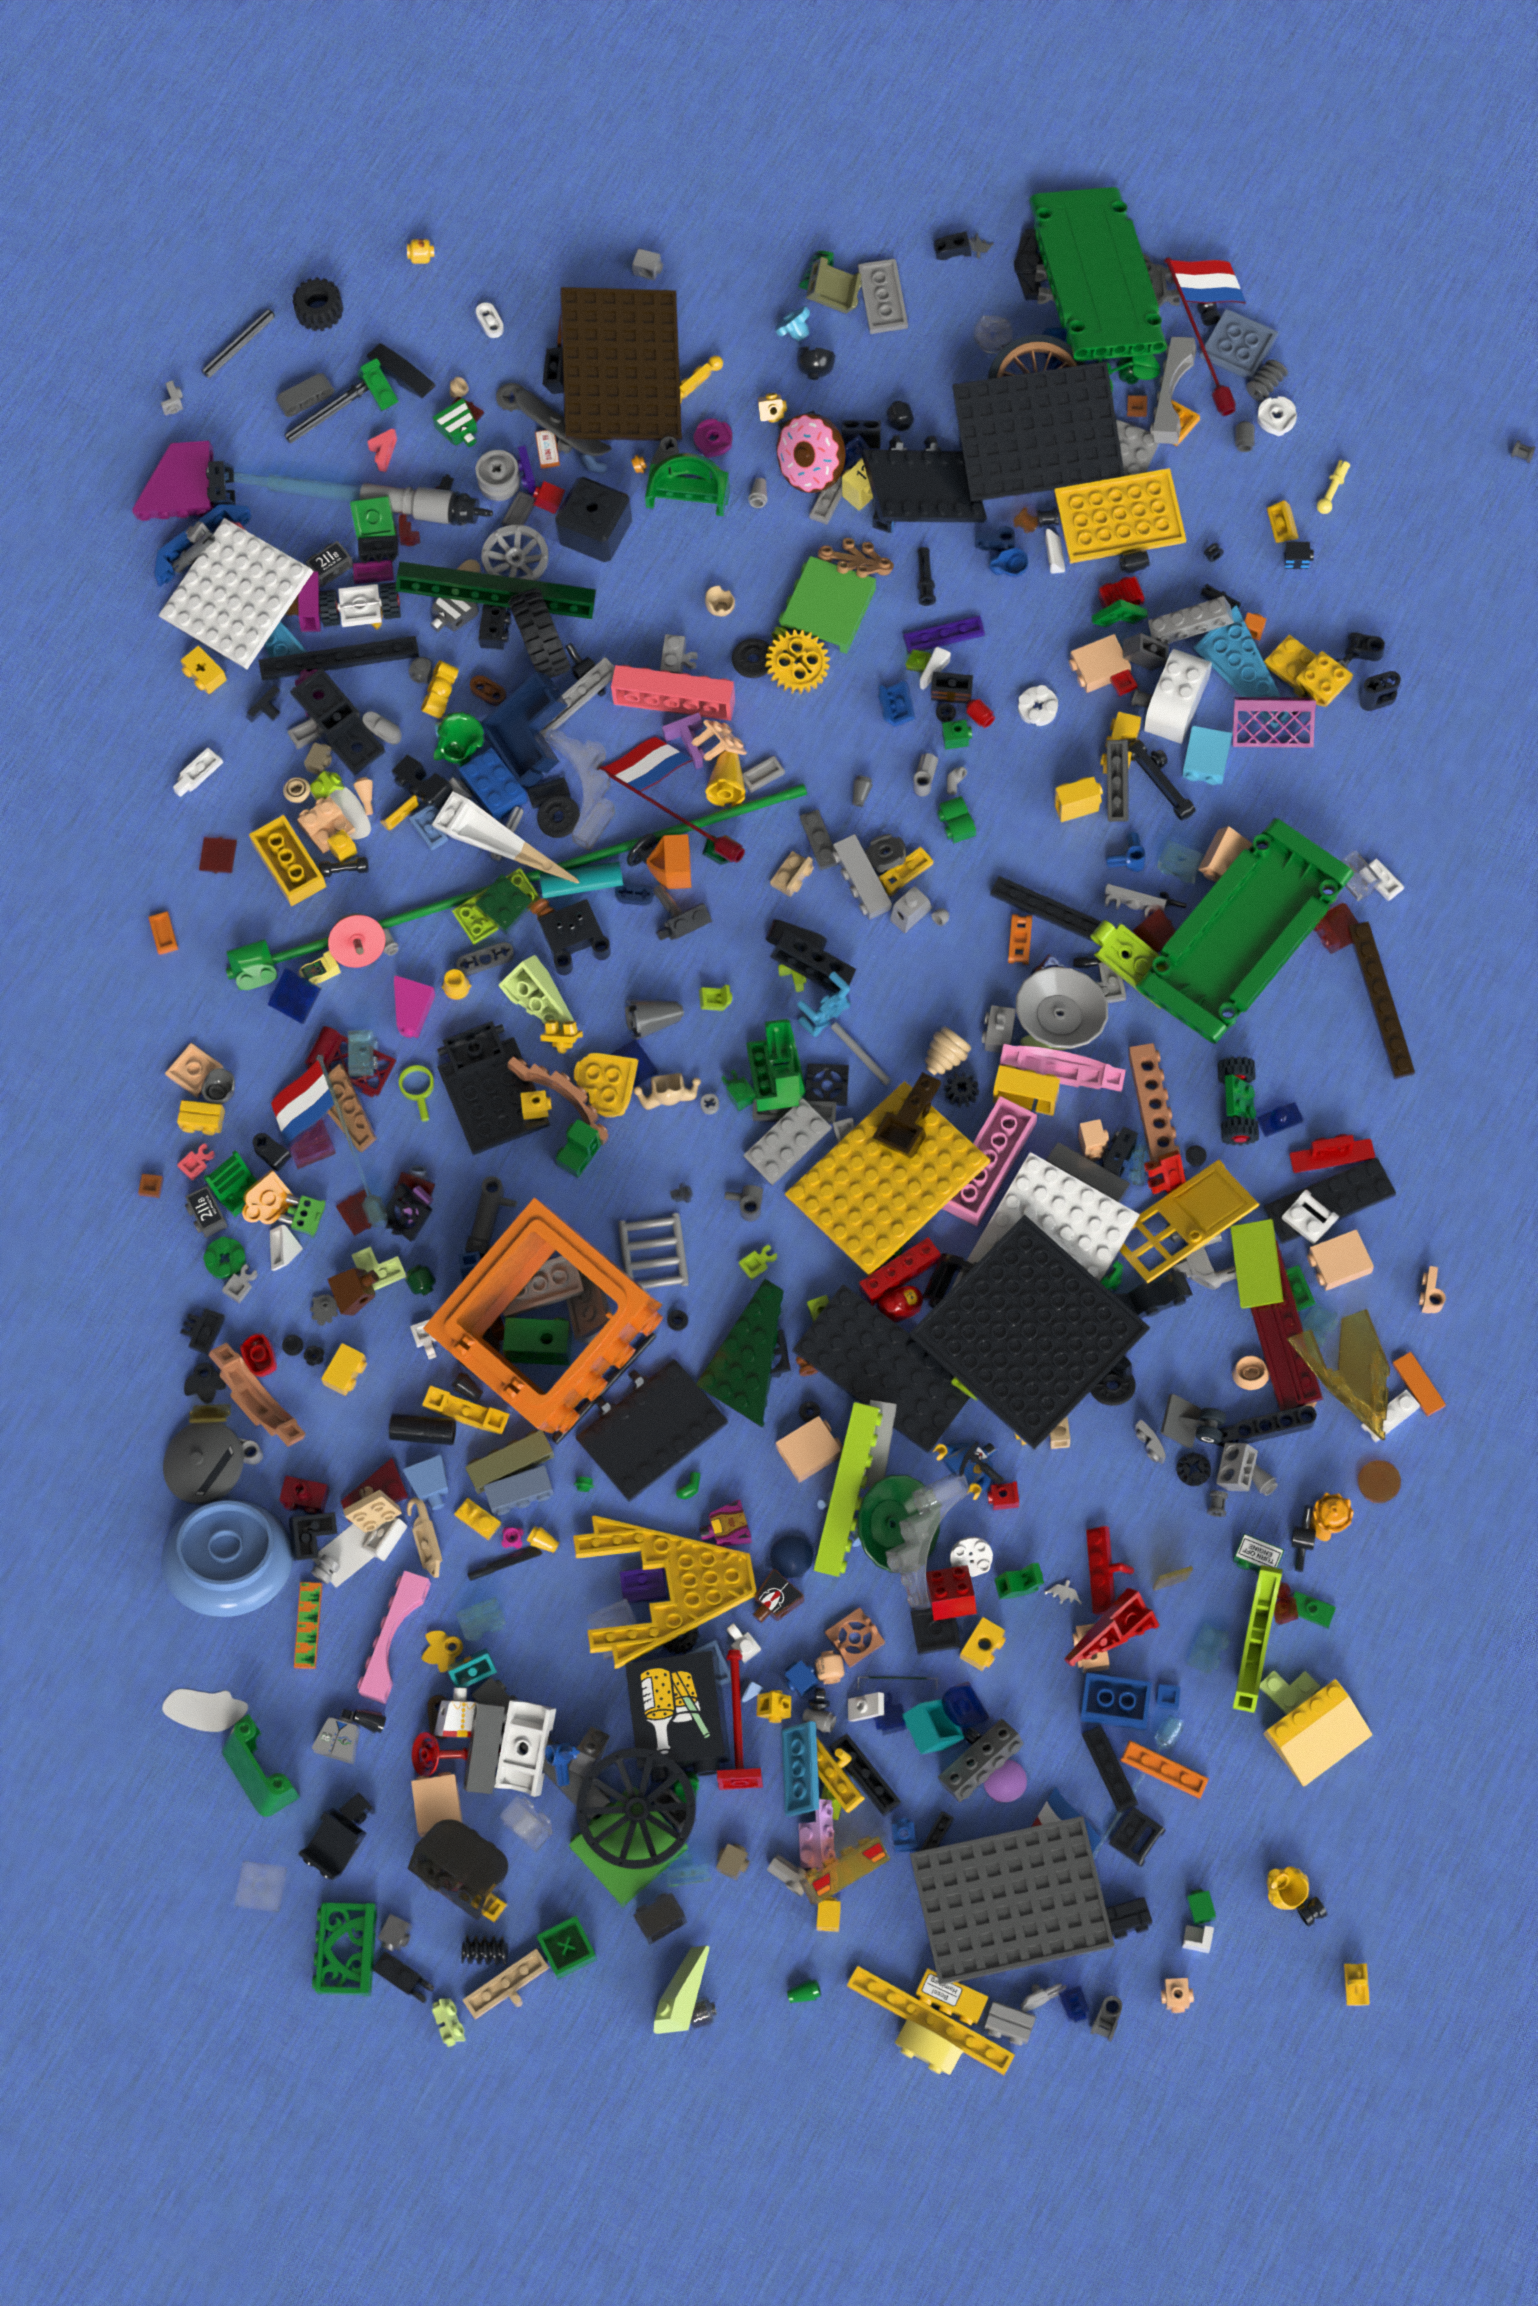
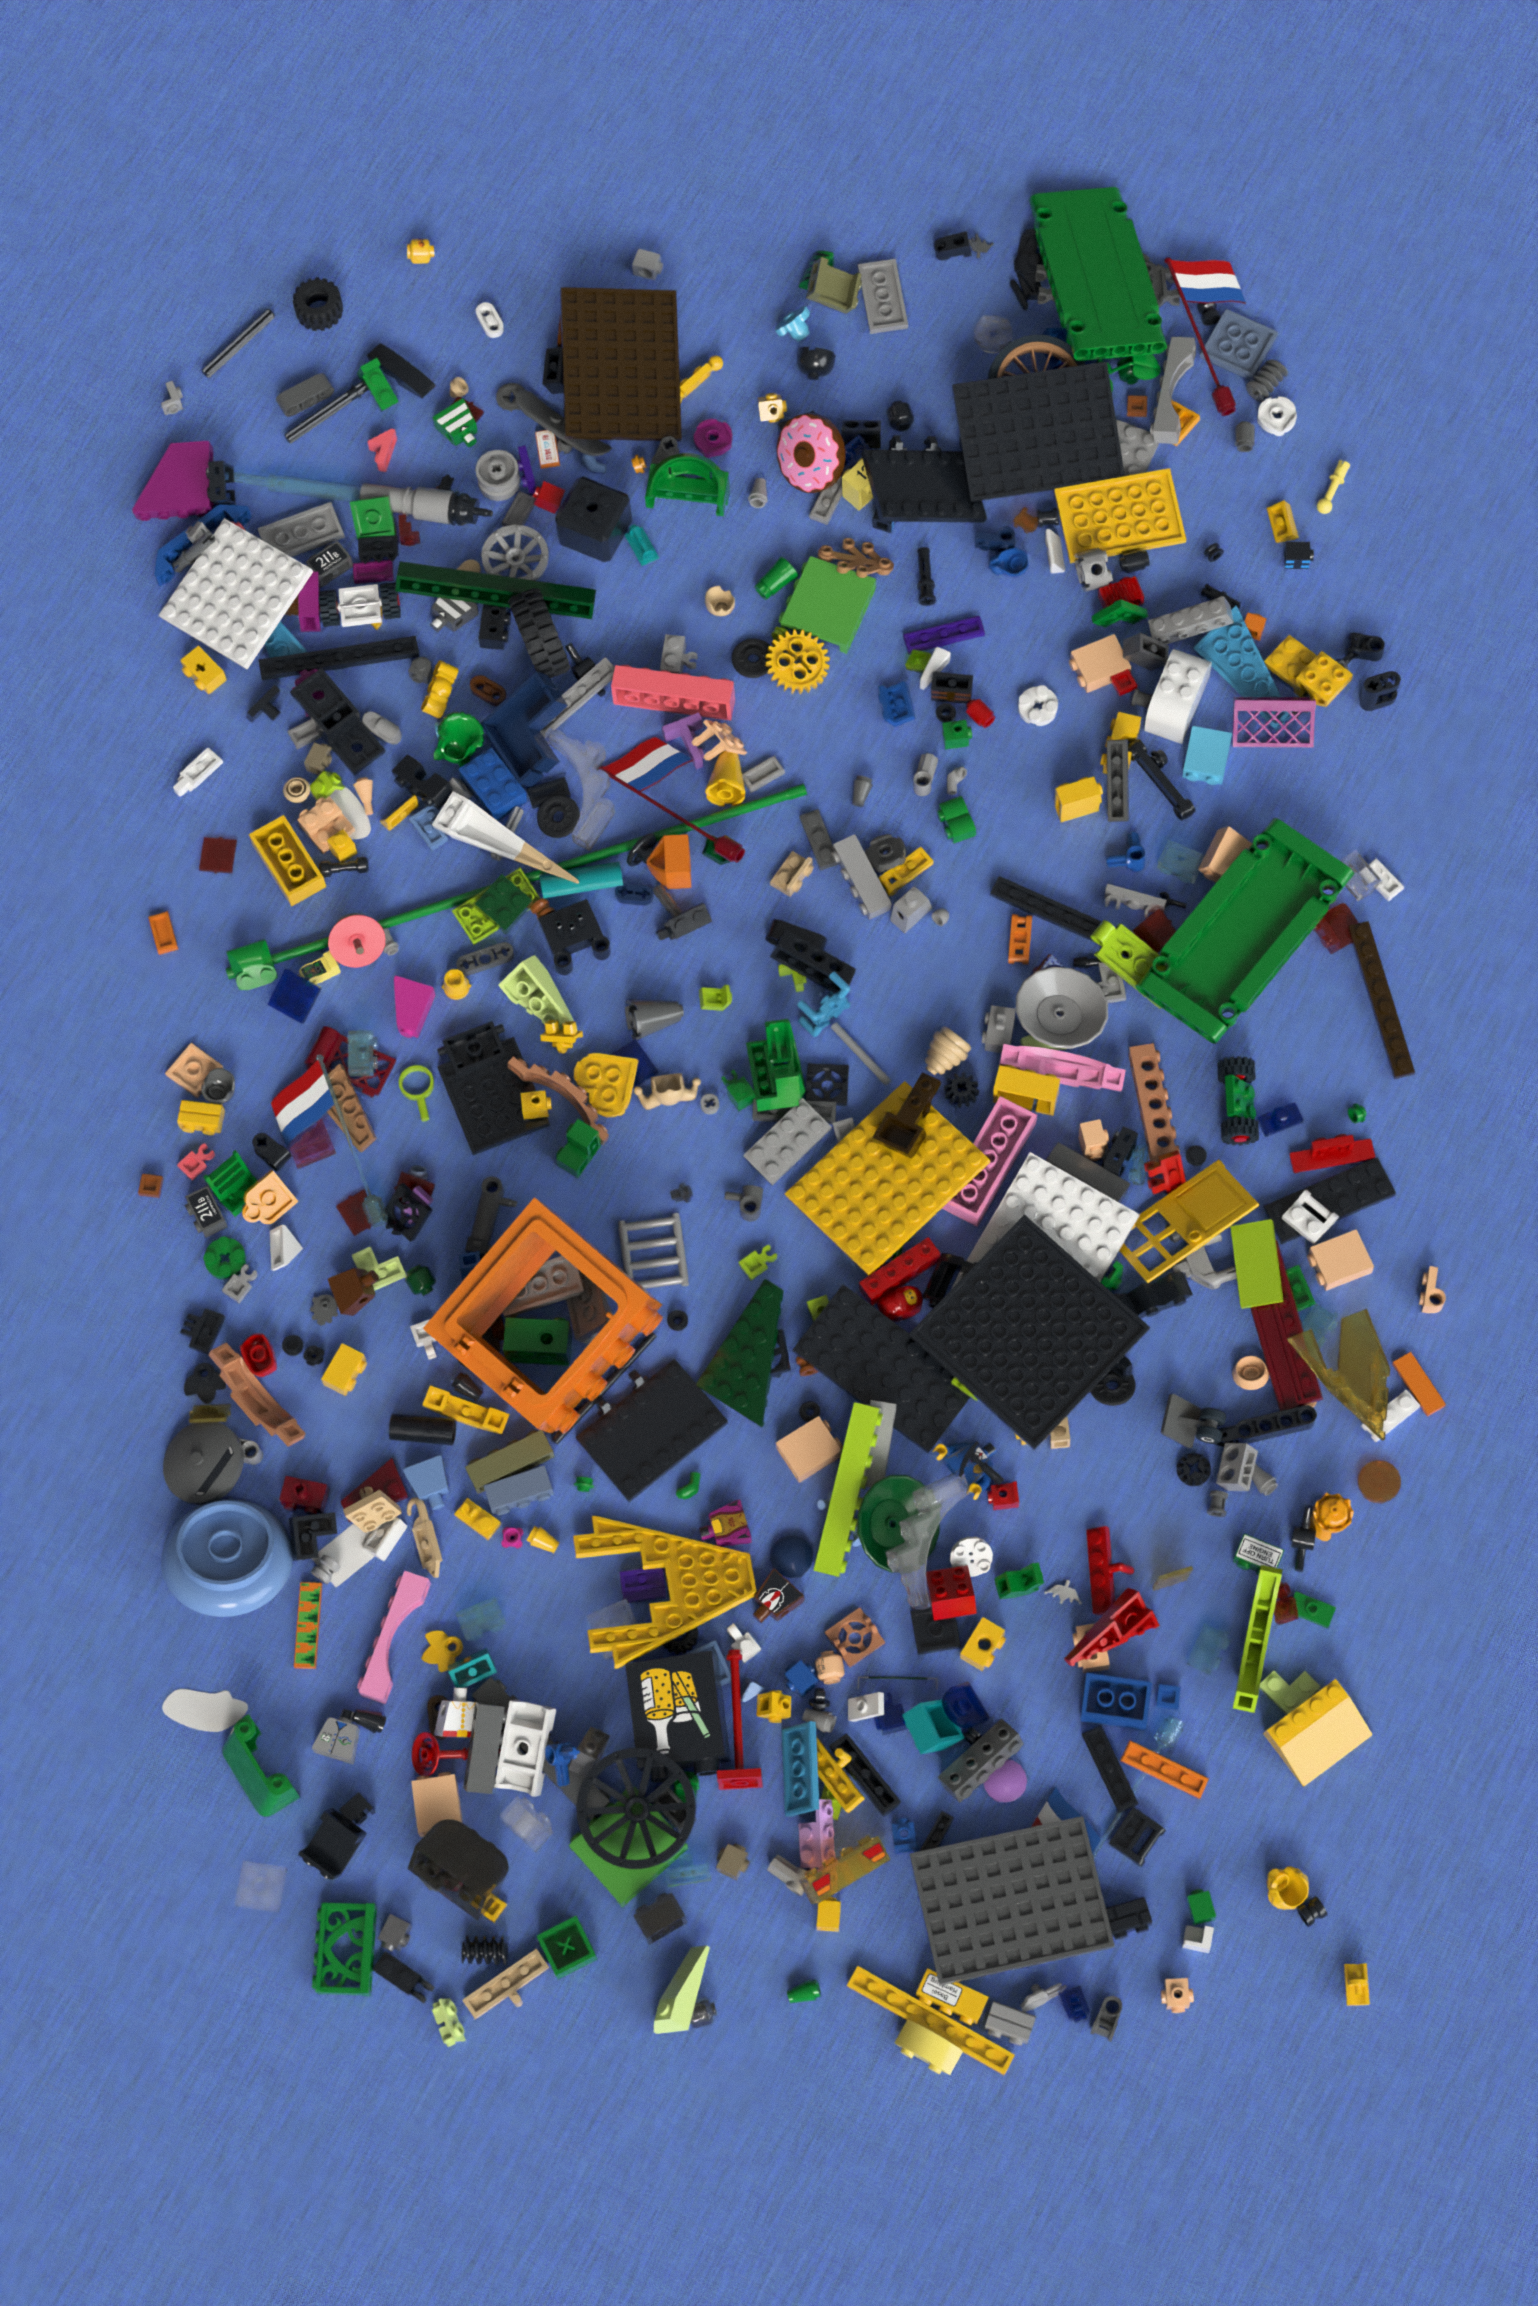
bright green piece [279,1195,326,1238] -> none
black piece [467,1547,542,1581] -> none
light grey slope [1135,1420,1166,1464] -> none
dark grey bush [1511,440,1536,463] -> none
none -> light grey plate [257,502,345,557]
none -> teal hinge [624,524,659,566]
none -> green plant [754,556,798,600]
none -> black piece [1009,280,1028,310]
none -> light grey brick [1074,547,1113,592]
none -> green plate [1348,1103,1367,1123]

